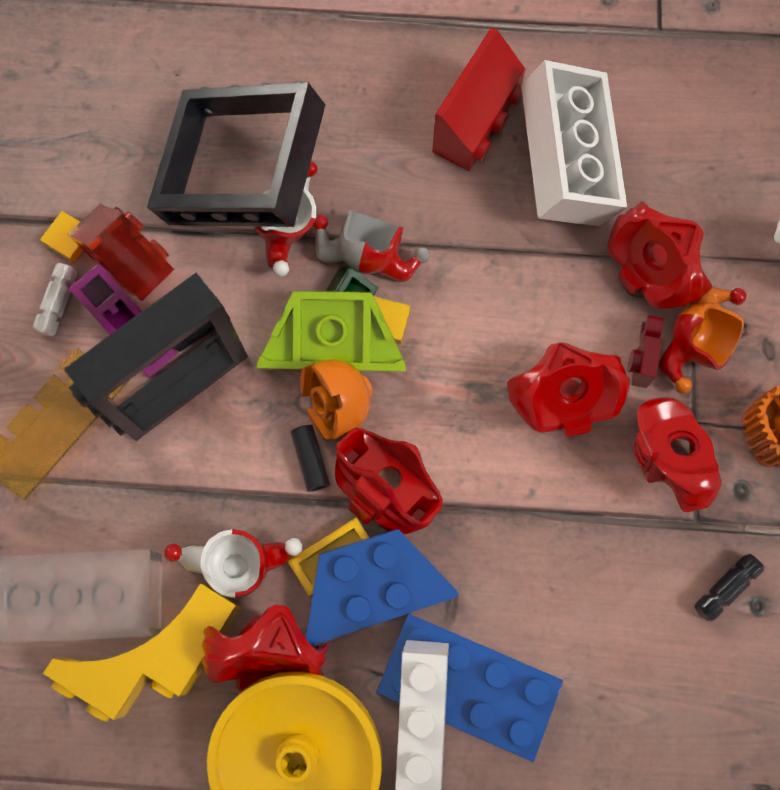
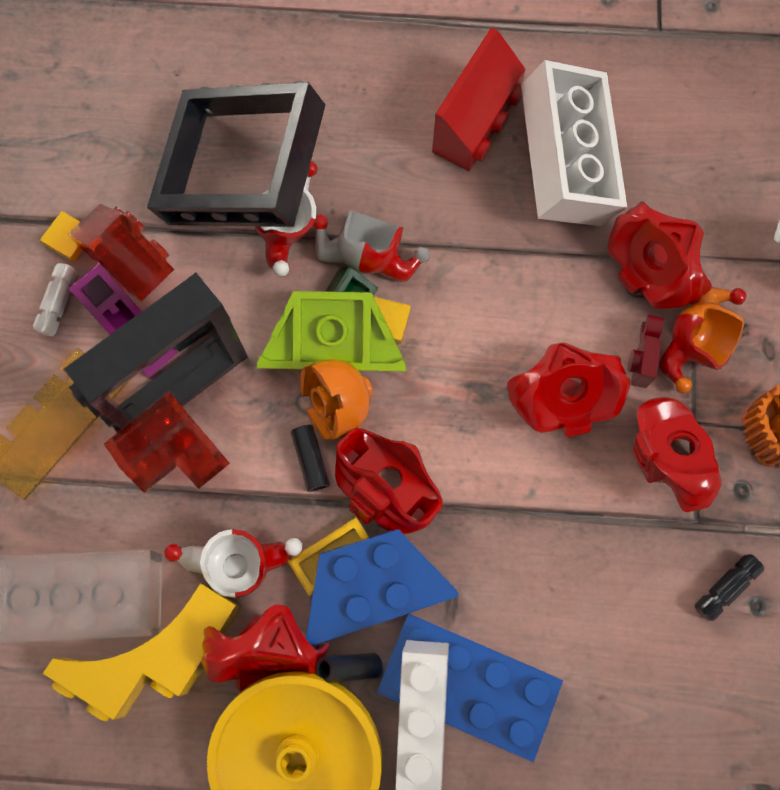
none -> clear red brick [104,391,230,493]
none -> black axle [315,653,382,683]

